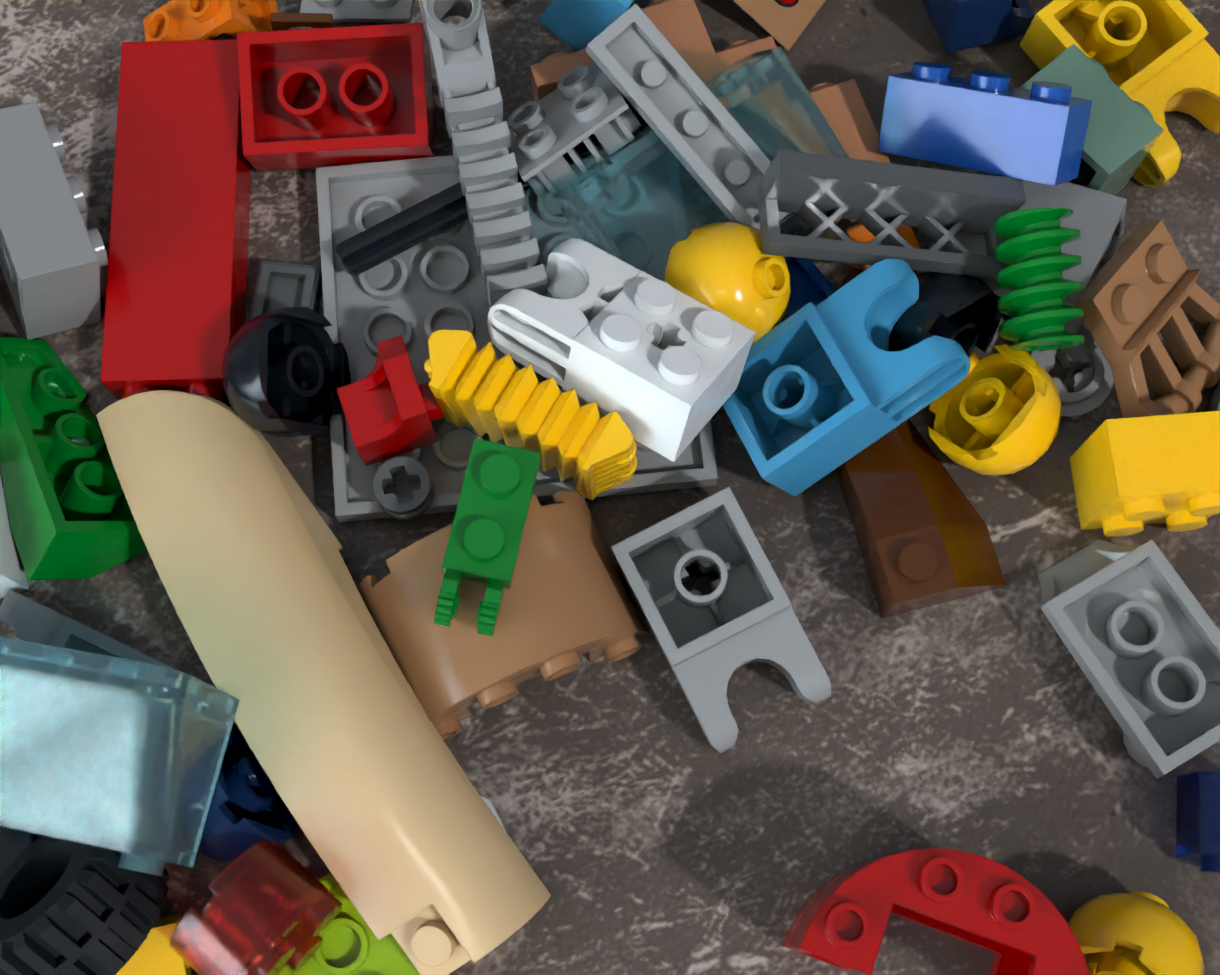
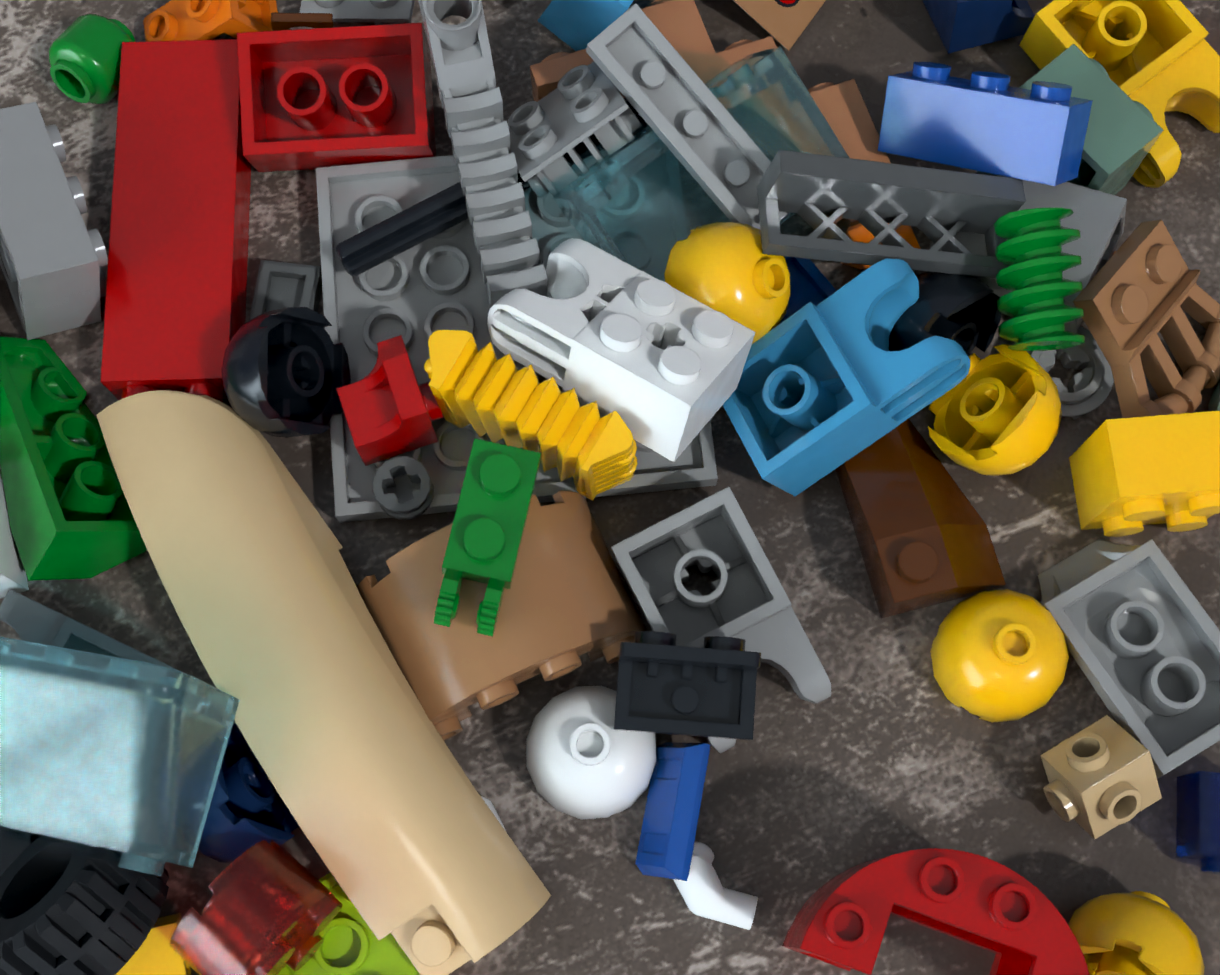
none -> green head [49,14,135,104]
none -> white cylinder [526,686,657,820]
none -> black bracket [614,631,761,740]
none -> blue tile [635,742,710,881]
none -> white arm [673,841,758,930]
none -> yellow cylinder [930,589,1069,723]
none -> tan brick [1040,715,1162,839]

